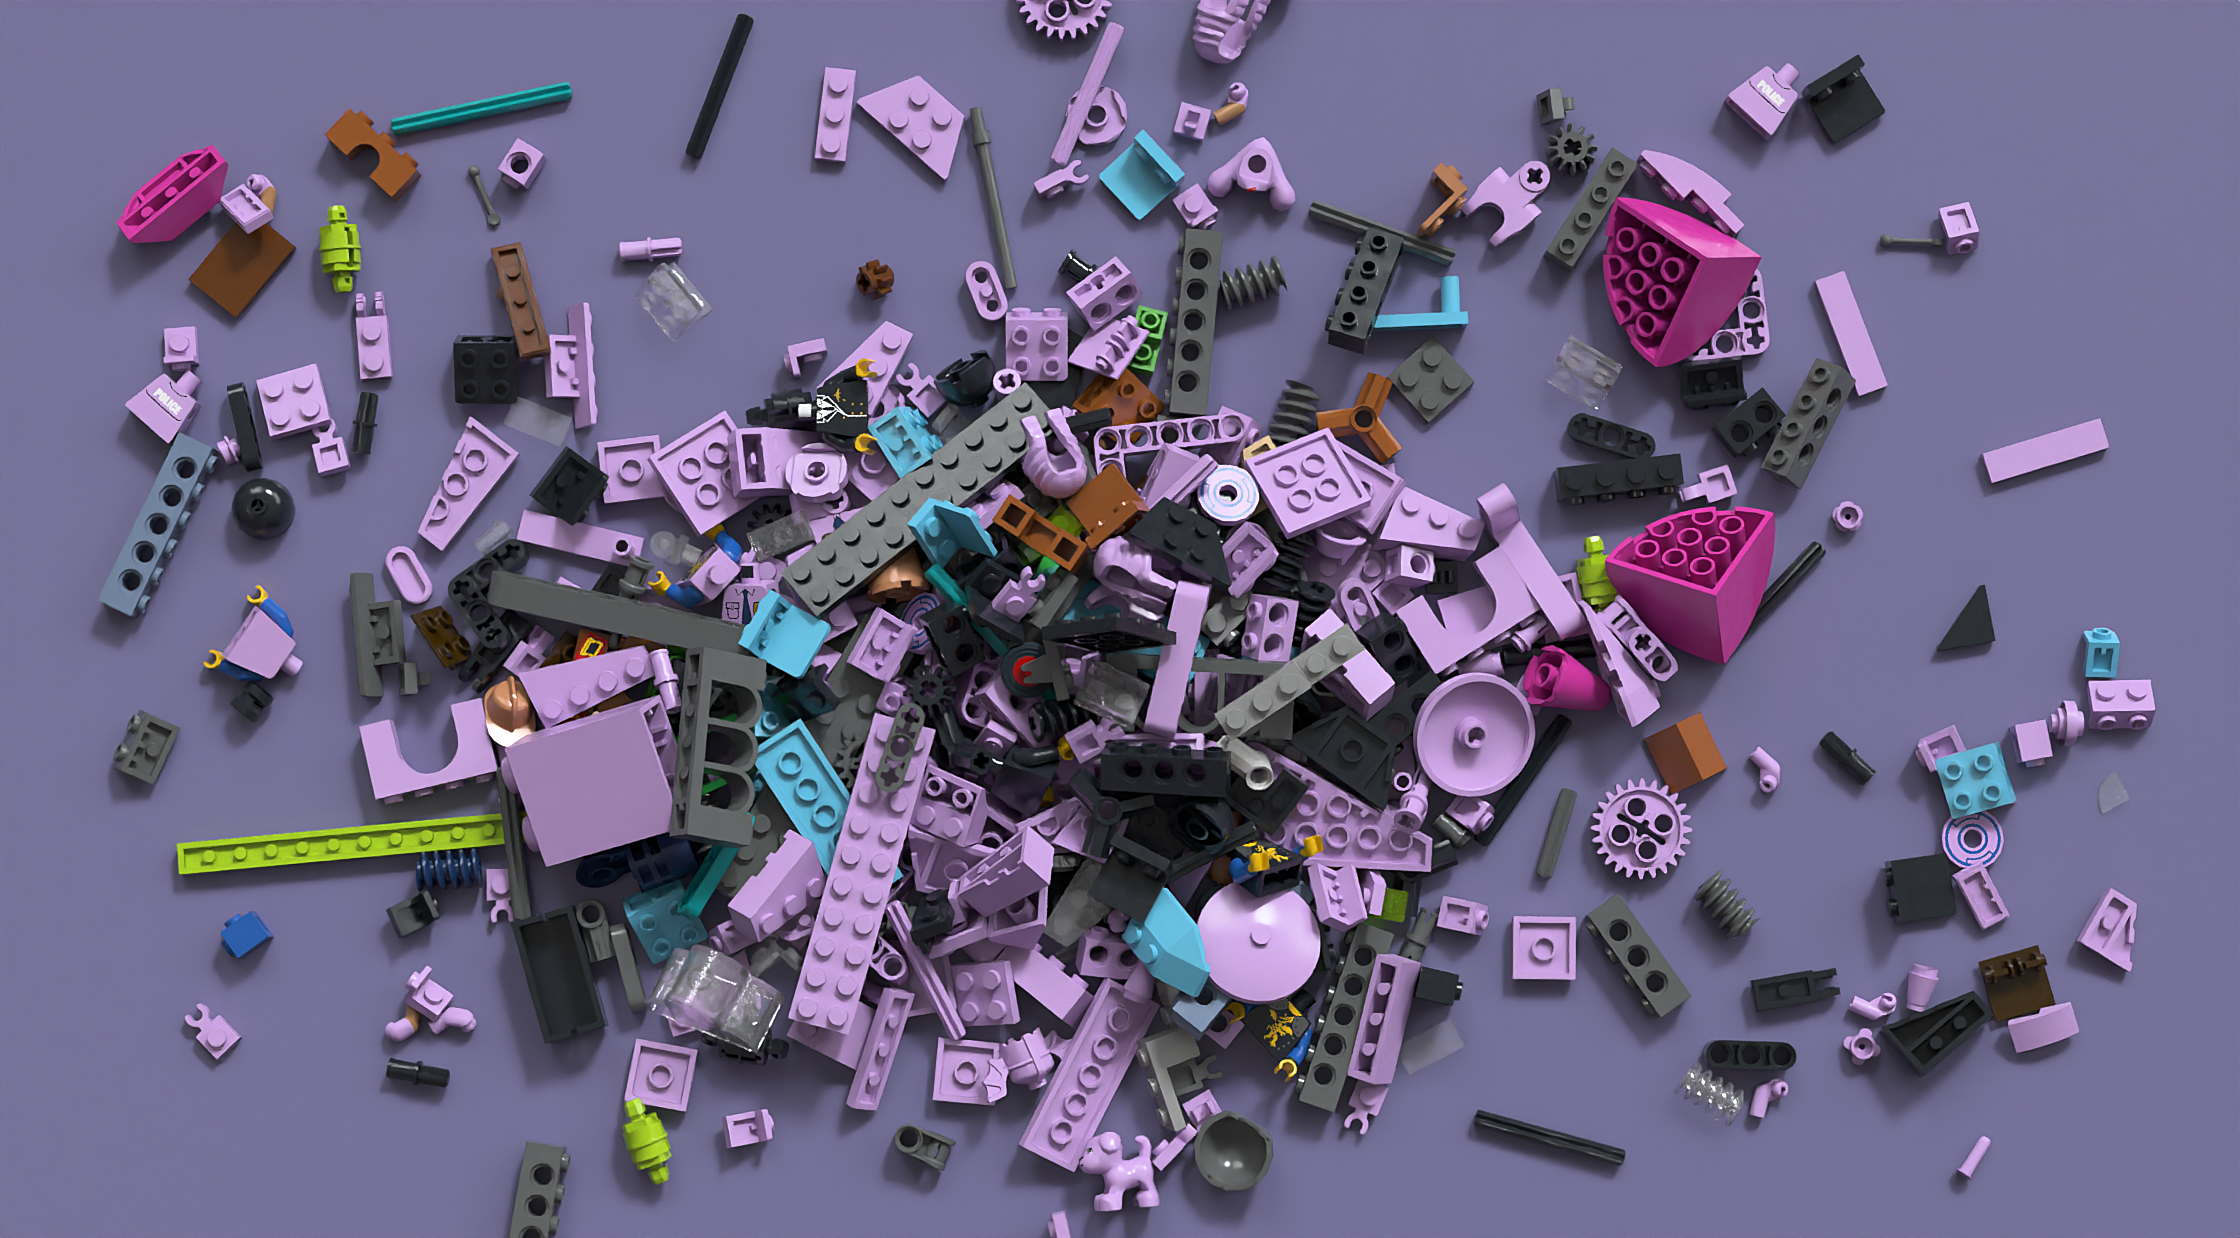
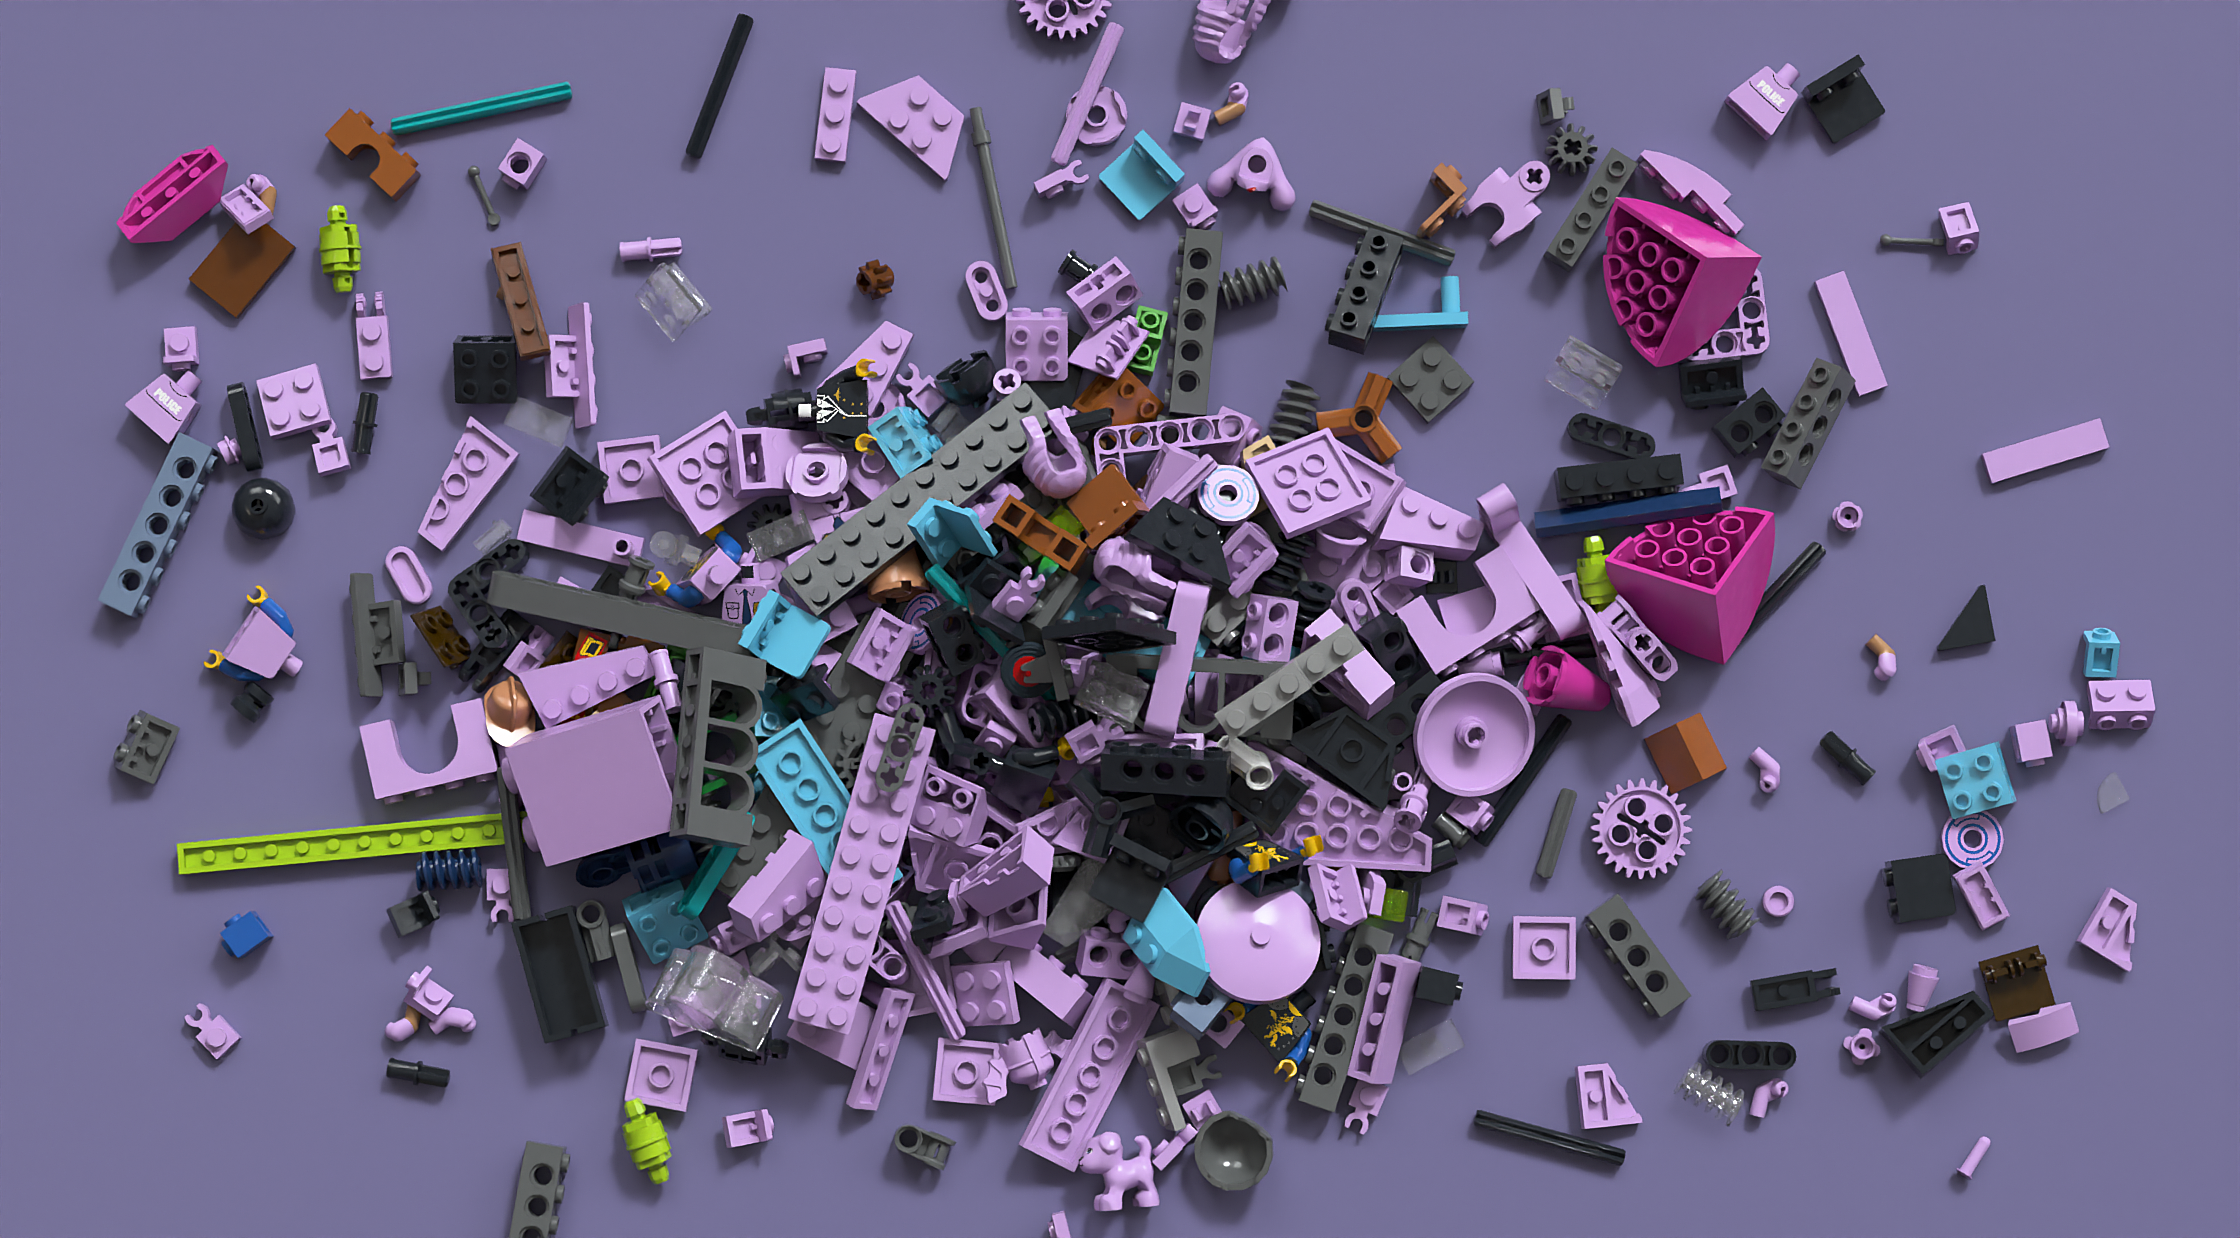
none -> dark blue tile [1534,486,1723,538]
none -> lavender wing [1574,1063,1642,1129]
none -> lavender tile [1762,886,1794,917]
none -> arm [1865,634,1897,681]

